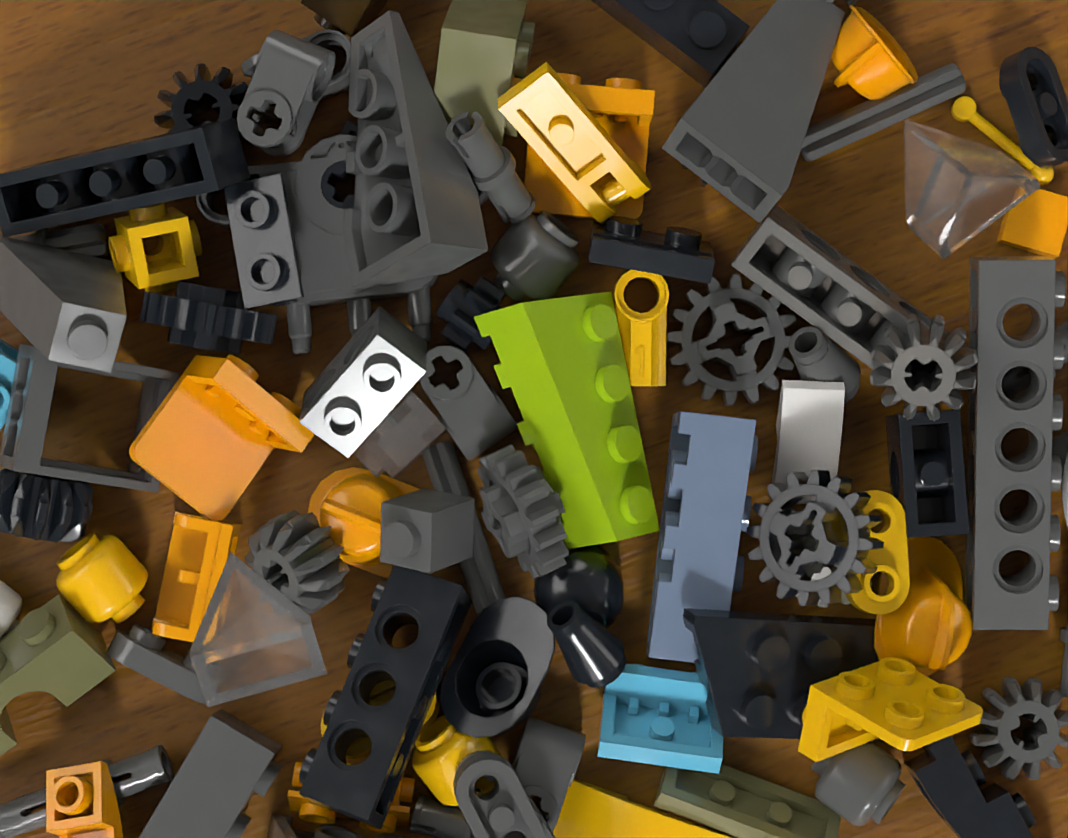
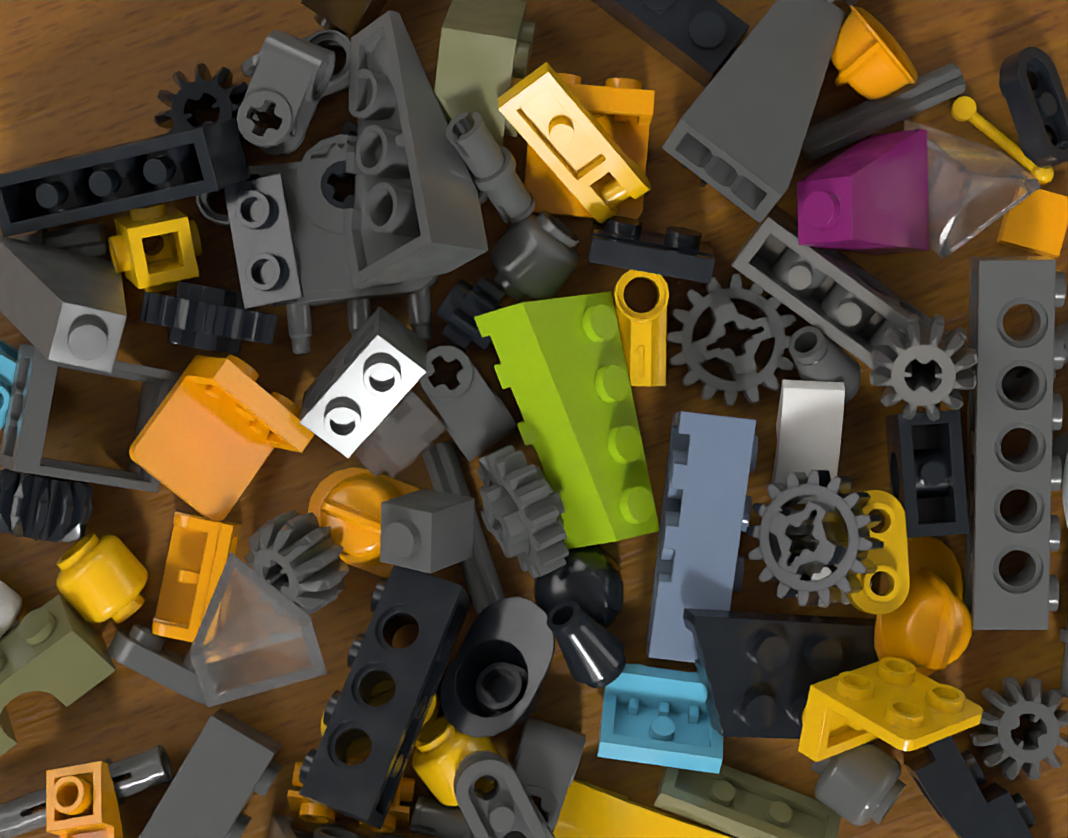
none -> magenta slope [797,129,930,256]

